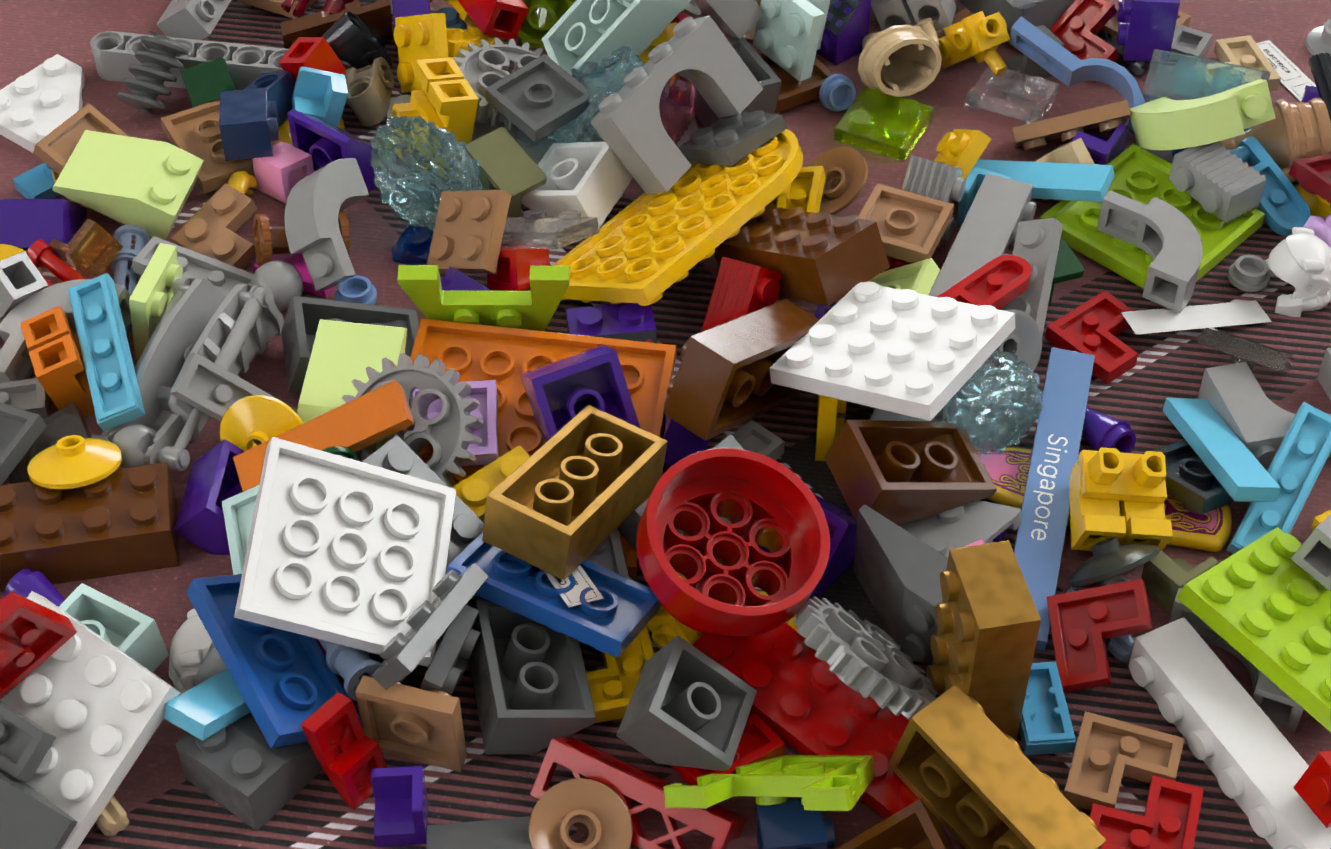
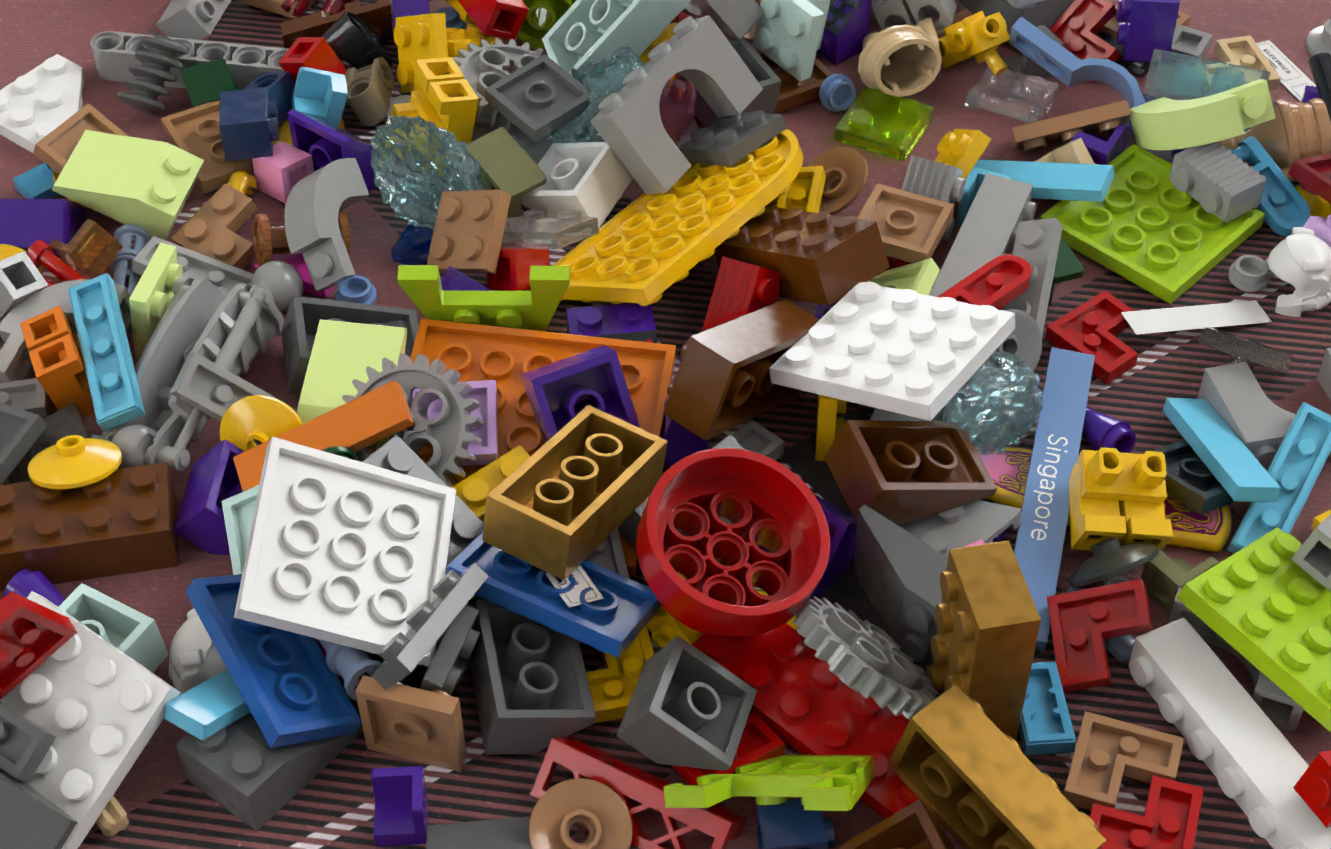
red slope [301,692,387,810] -> none
light grey arch [1097,190,1203,313] -> none

